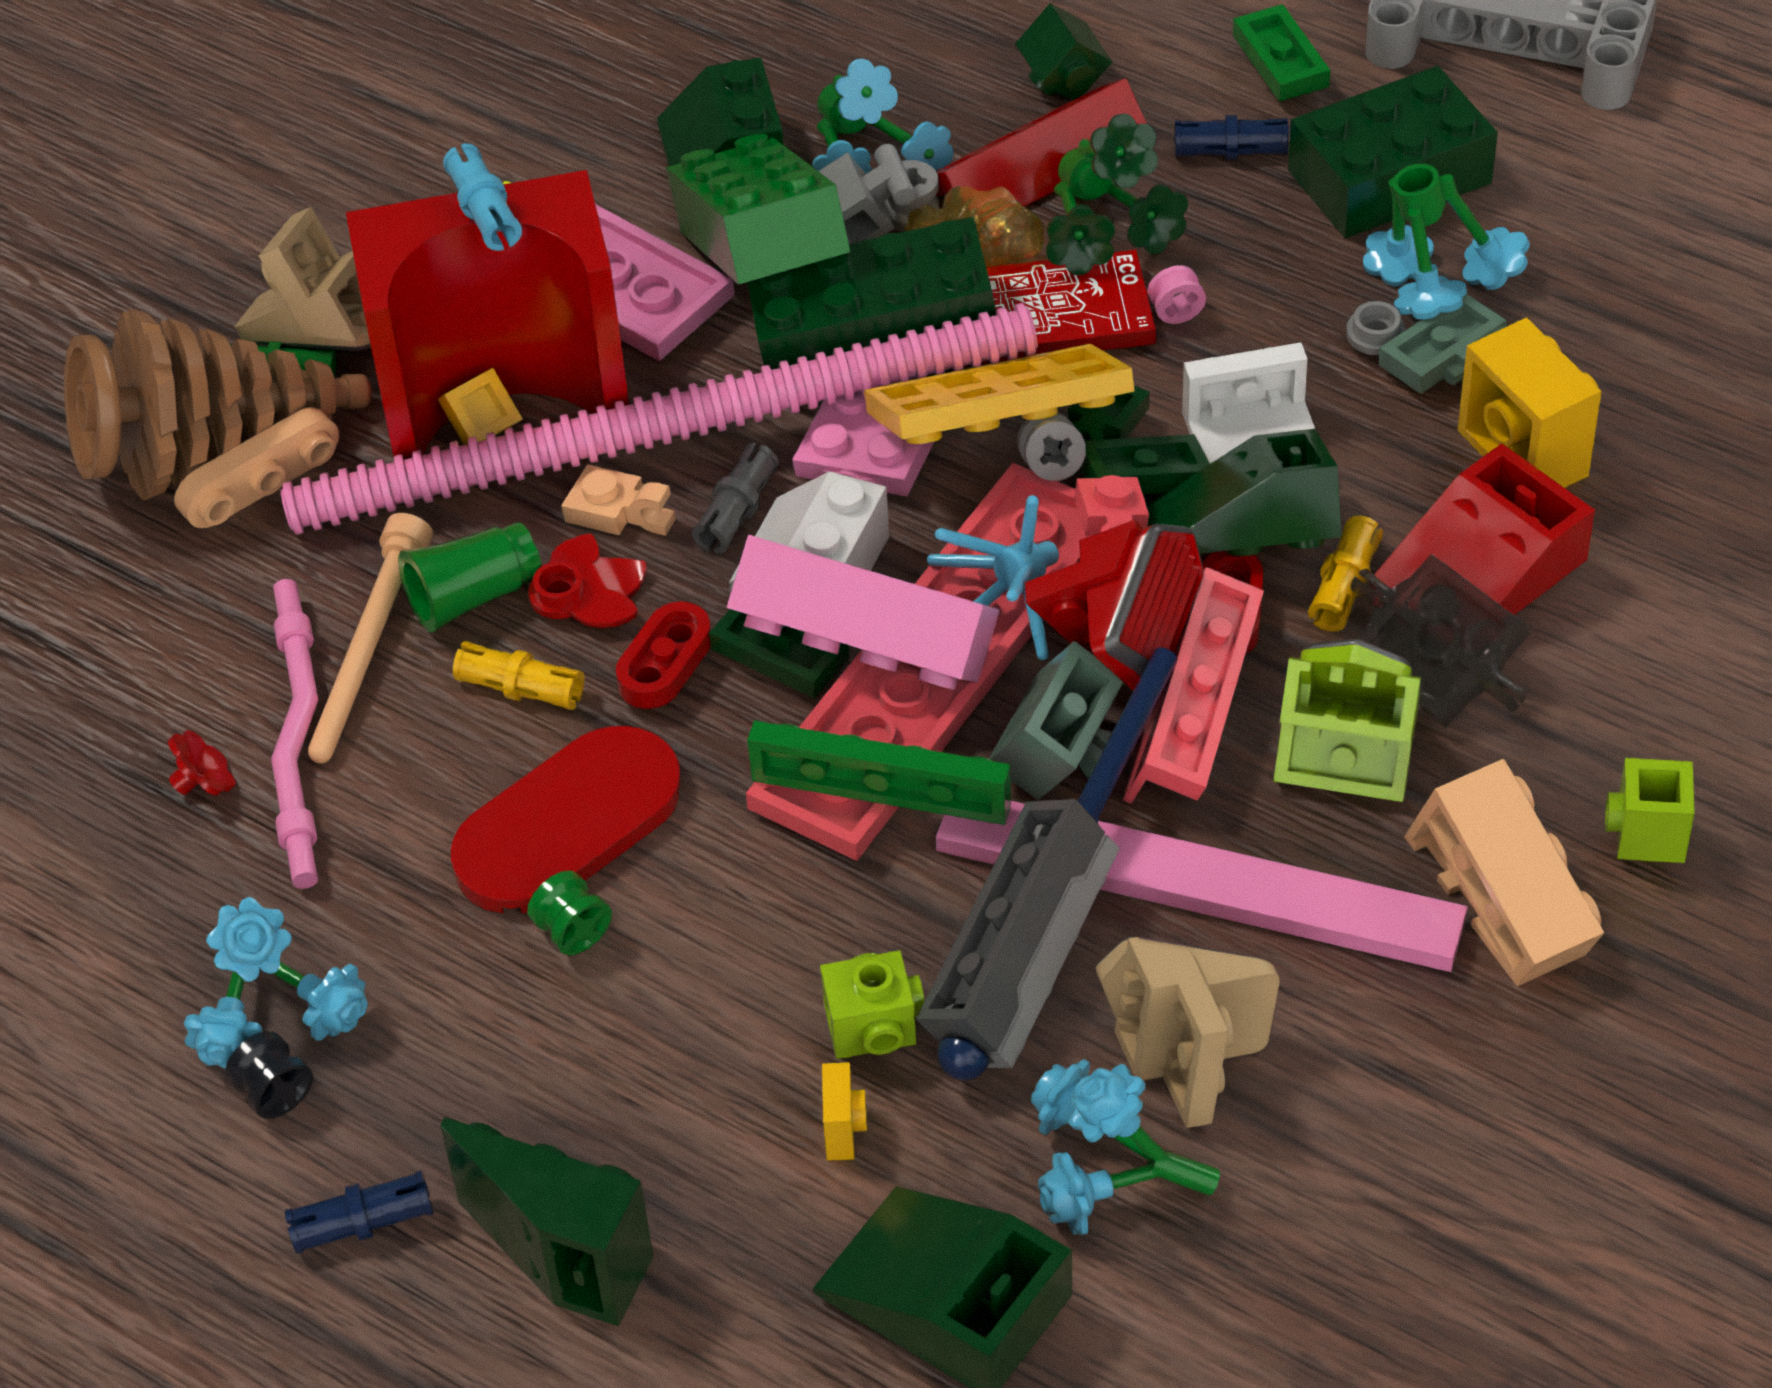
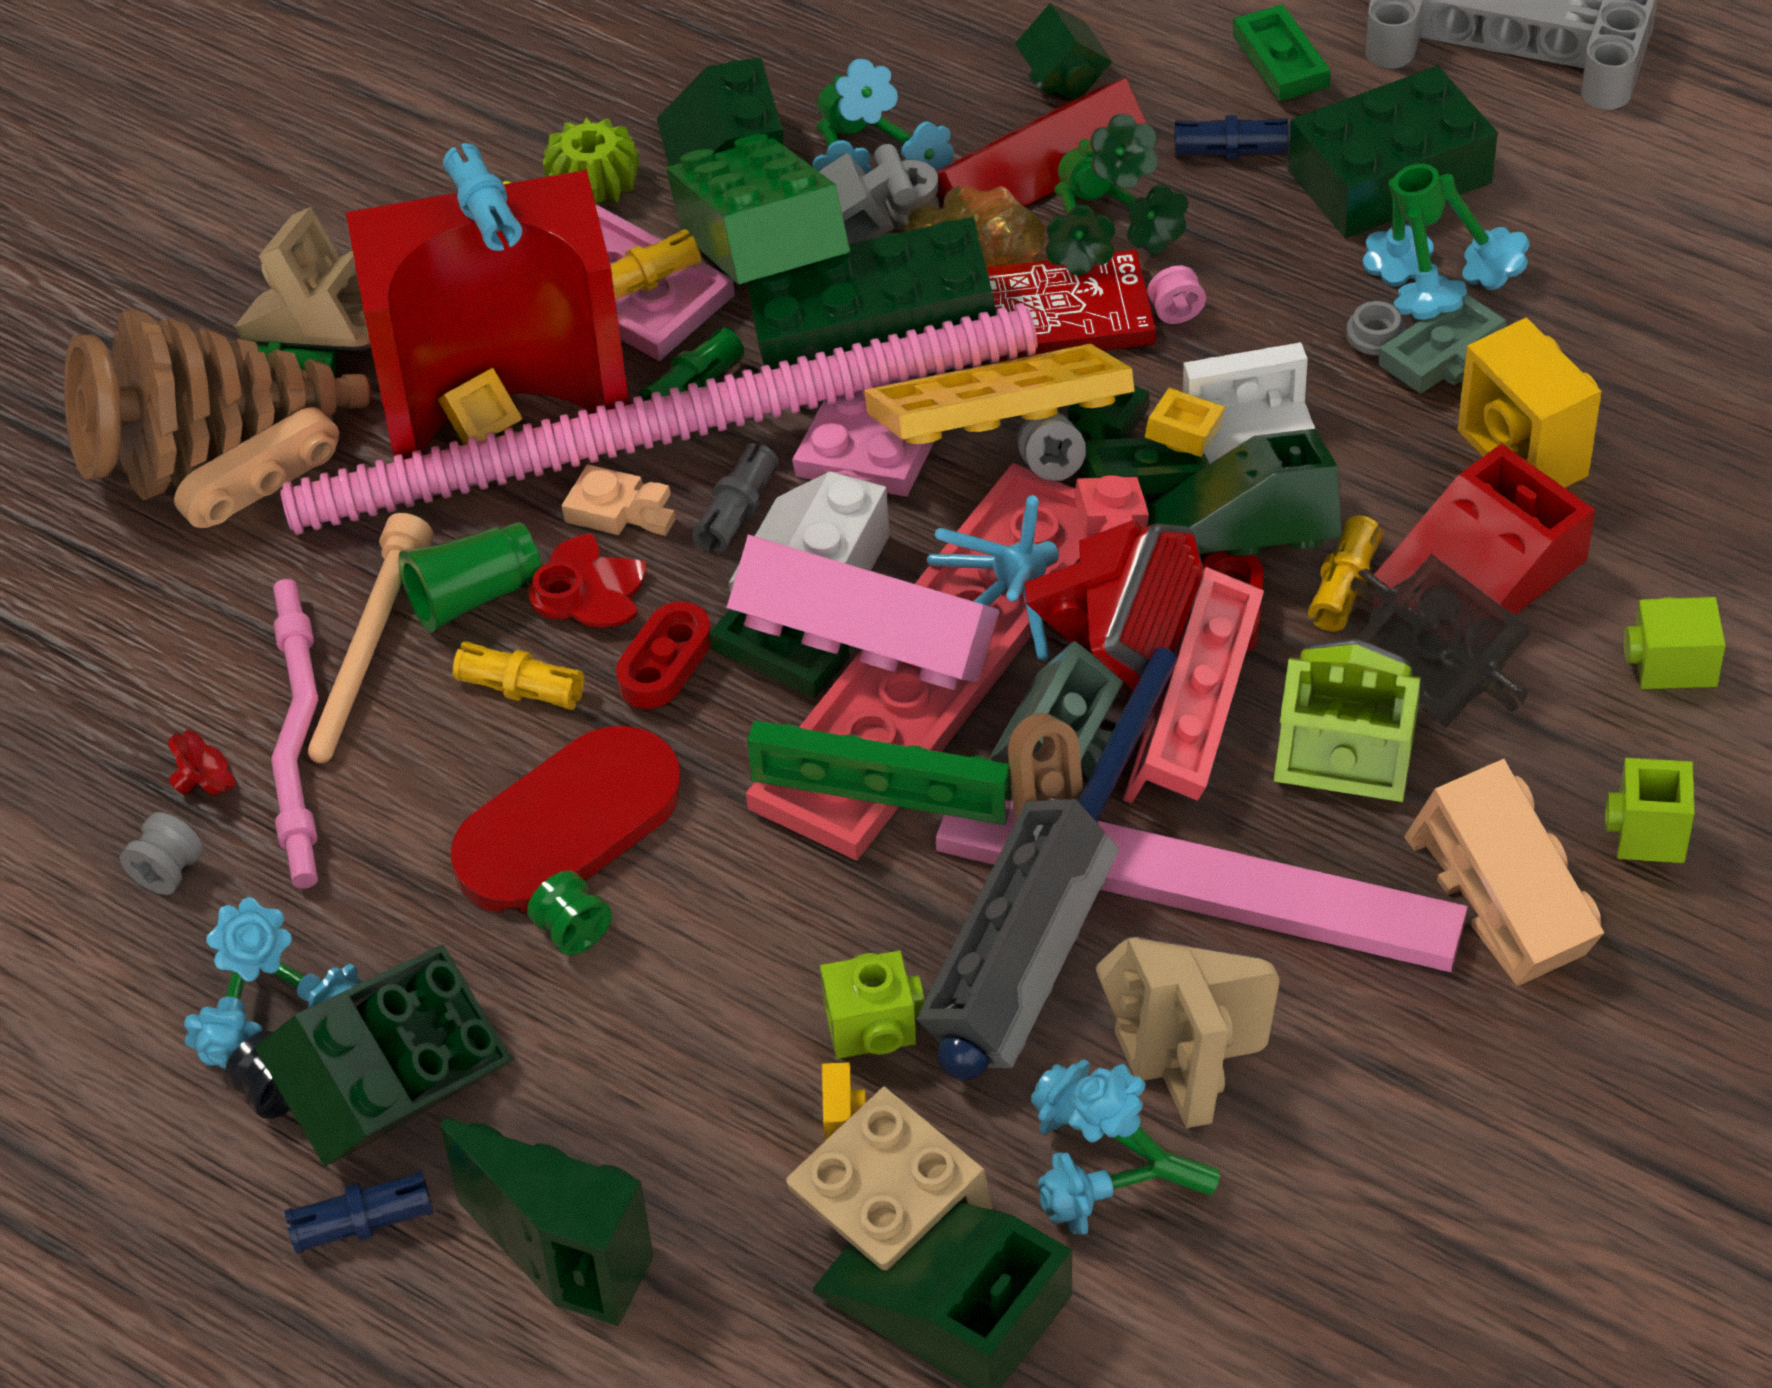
none -> light grey wheel [119,812,204,895]
none -> dark green slope [254,944,512,1167]
none -> lime gear [543,116,640,205]
none -> yellow pin [610,229,701,300]
none -> green pin [638,327,745,401]
none -> tan bracket [786,1086,993,1270]
none -> medium nougat plate [1008,713,1083,823]
none -> yellow plate [1144,388,1225,457]
none -> lime brick [1624,597,1726,689]

